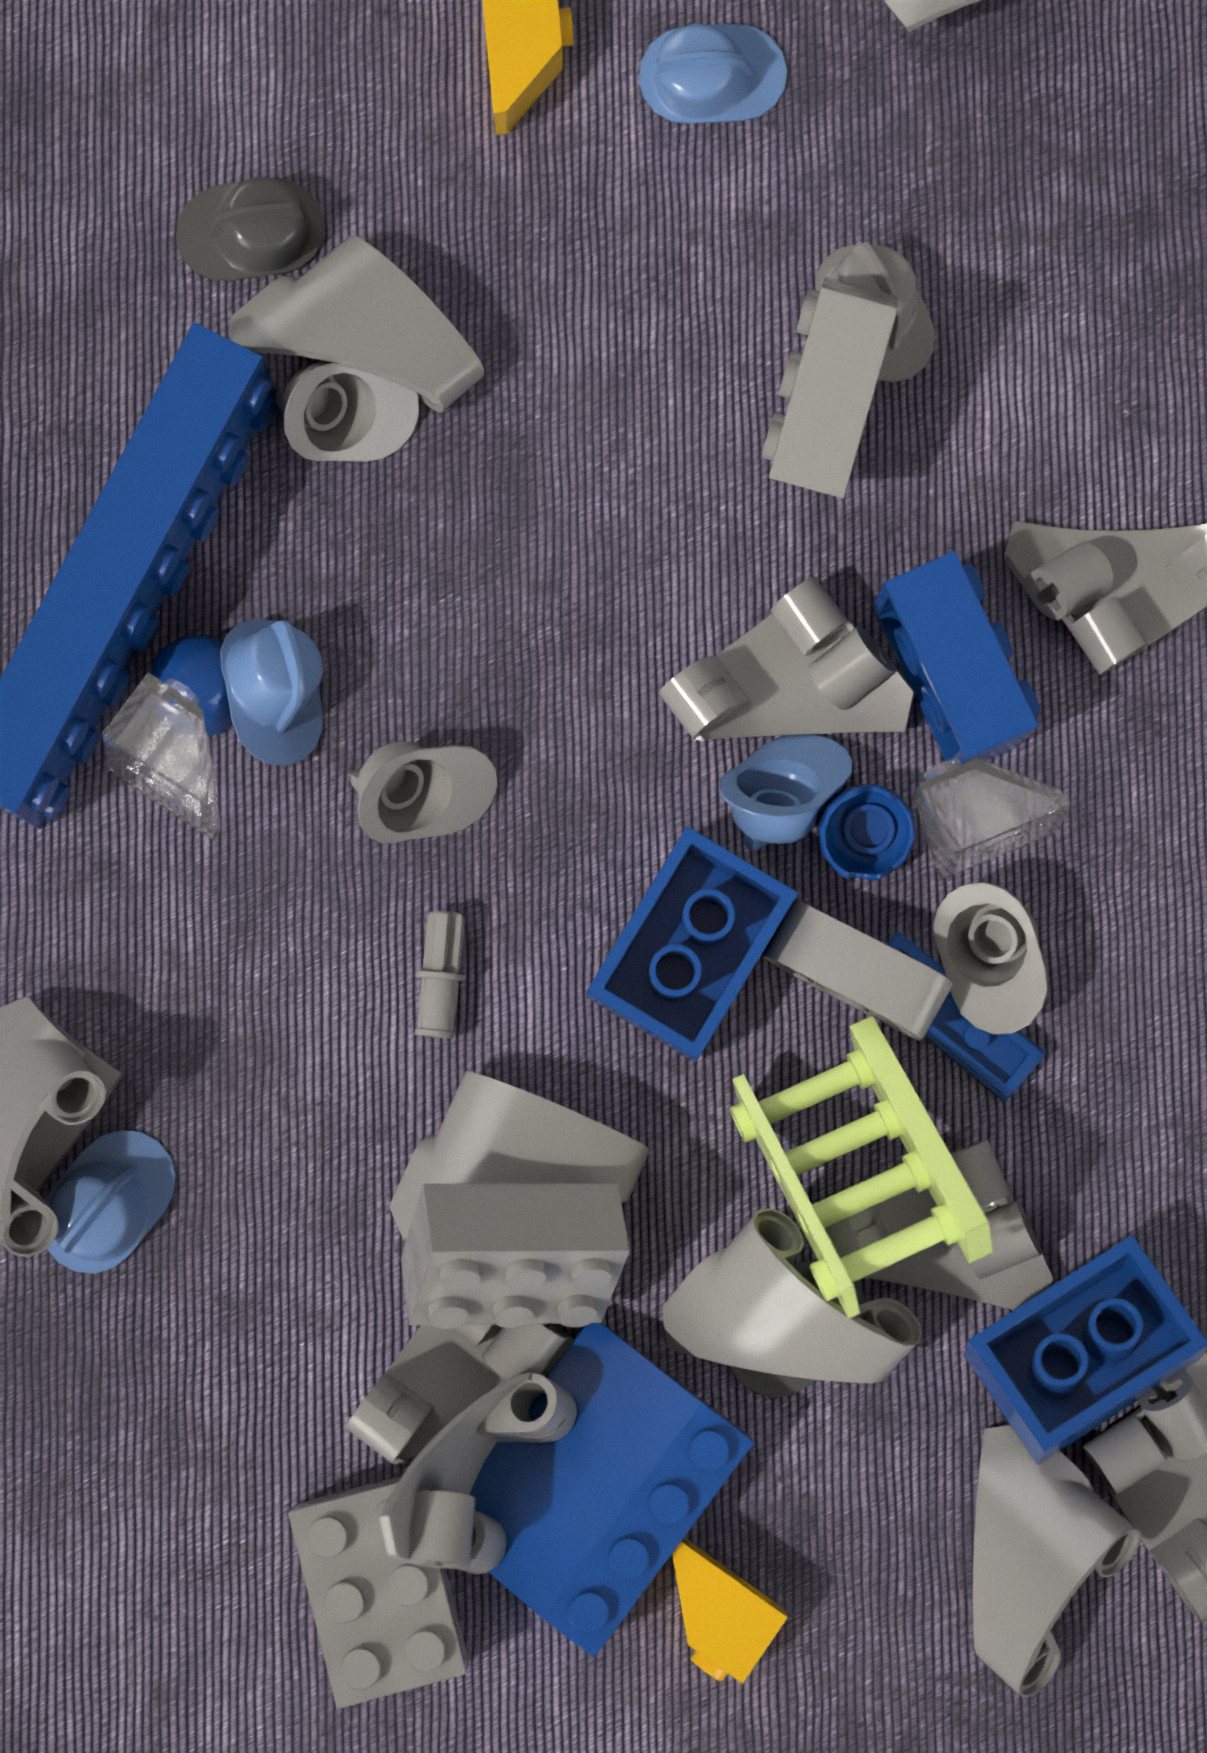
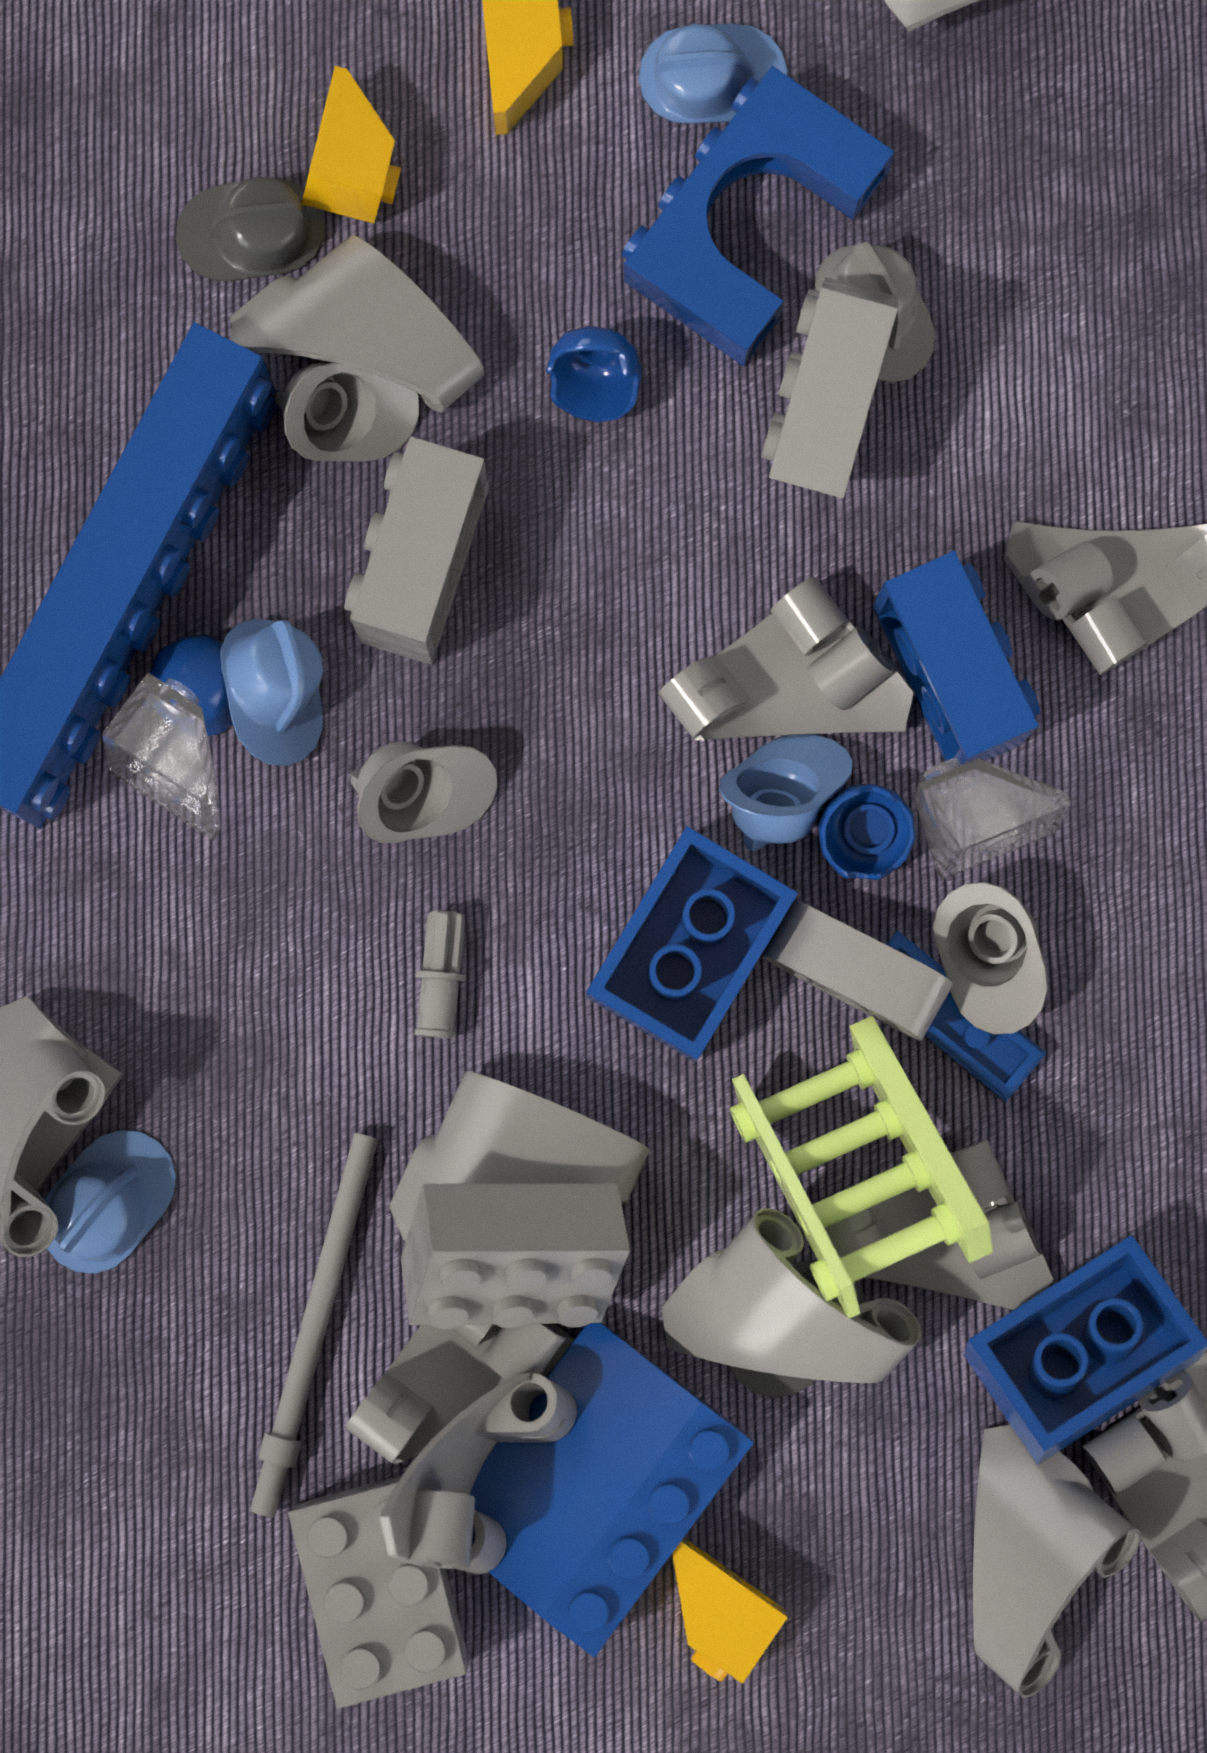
none -> light grey bar [250,1132,379,1517]
none -> yellow slope [302,65,401,224]
none -> light grey brick [344,436,489,665]
none -> blue hair [546,325,642,423]
none -> blue arch [621,65,895,367]

